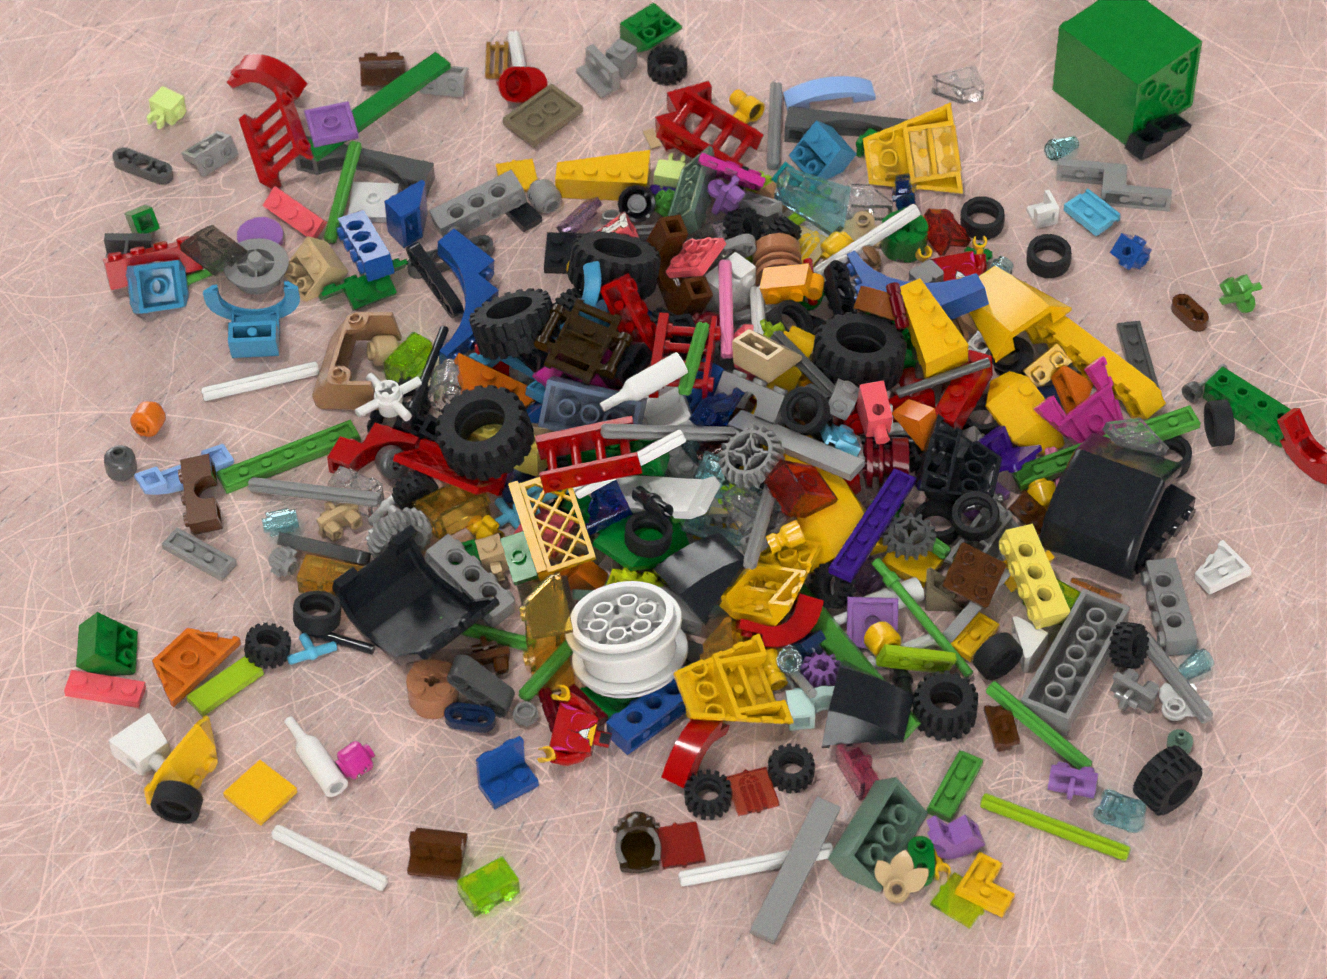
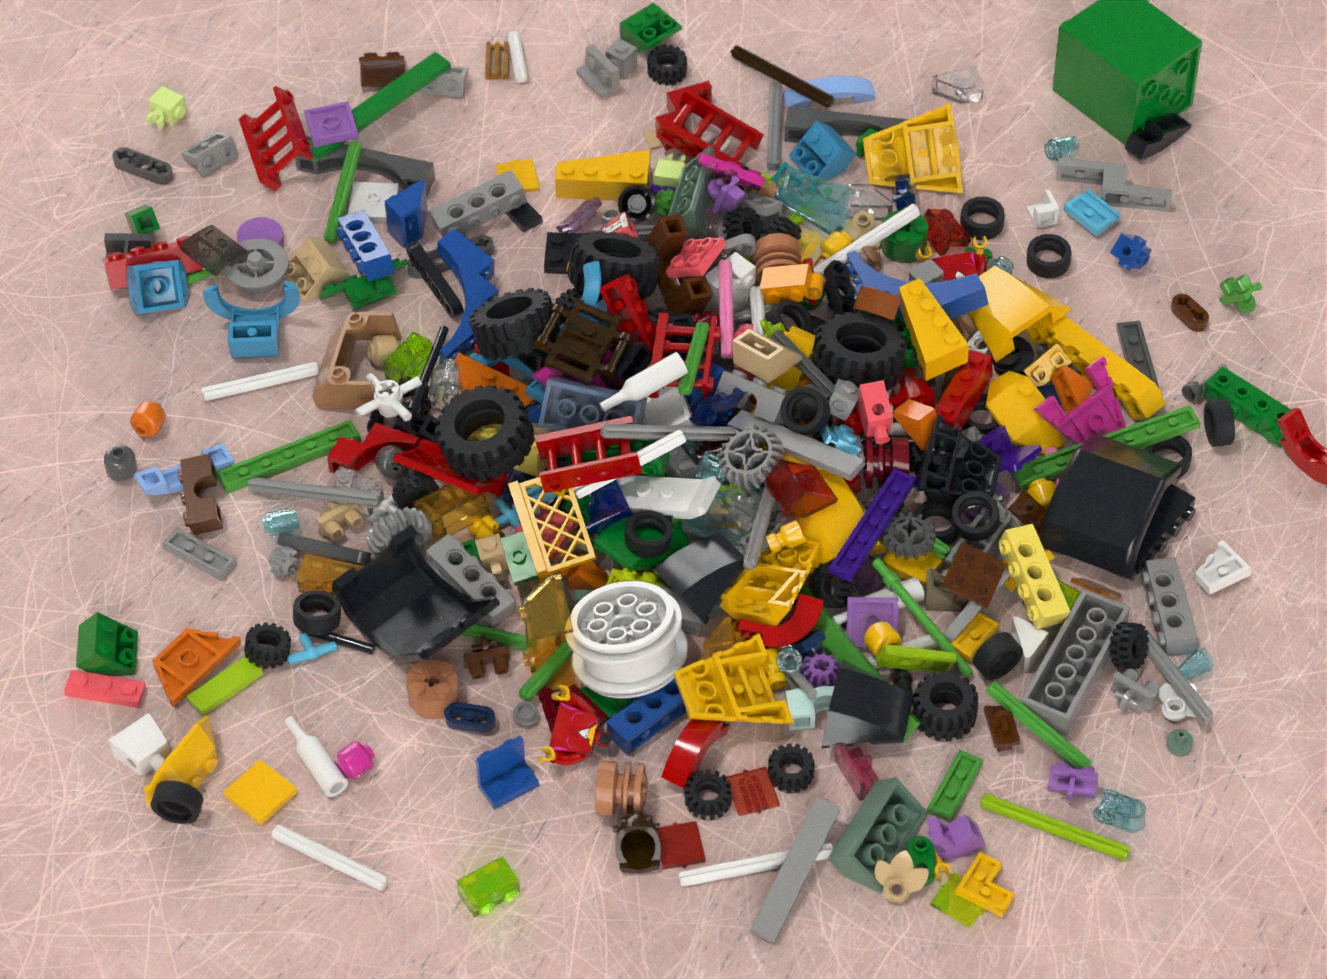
red arch [227,54,308,100] -> none
coral plate [262,186,327,239] -> none
reddish brown bracket [407,828,468,880] -> none
dark grey beam [447,654,515,718] -> none
red piece [496,66,548,103] -> none
dark tan plate [503,83,583,147] -> none
light grey head [527,179,561,213] -> none
black pin [632,486,674,520] -> none
dark grey tile [686,640,707,665] -> none
yellow piece [729,89,765,124] -> none
dark red axle [886,282,910,330] -> none
dark grey bar [896,357,991,398] -> none
clear wing [1102,418,1169,456] -> none
black tyre [1133,745,1203,816] -> none
none -> nougat wheel [595,760,648,817]
none -> dark brown axle [730,45,834,108]

